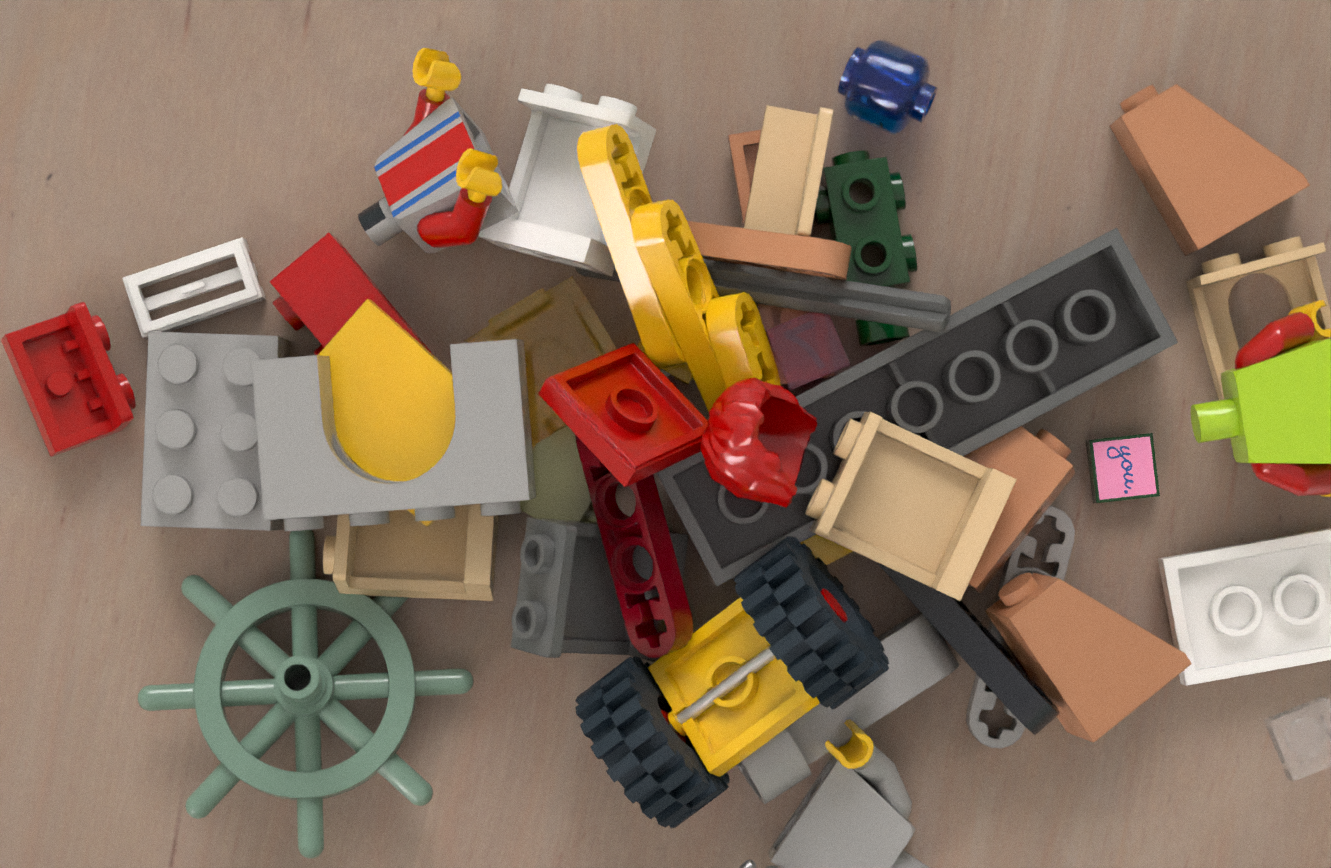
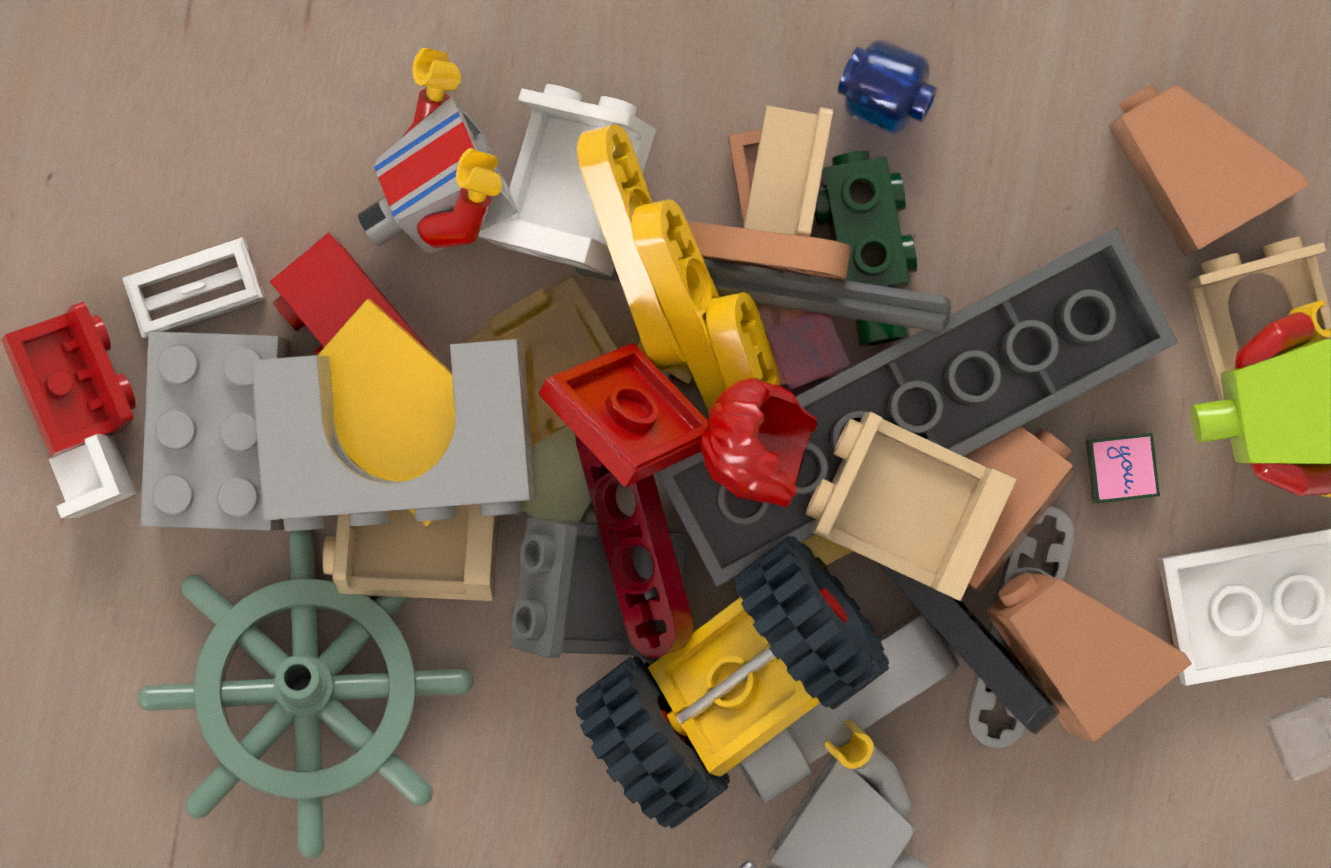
none -> white panel [49,434,137,518]

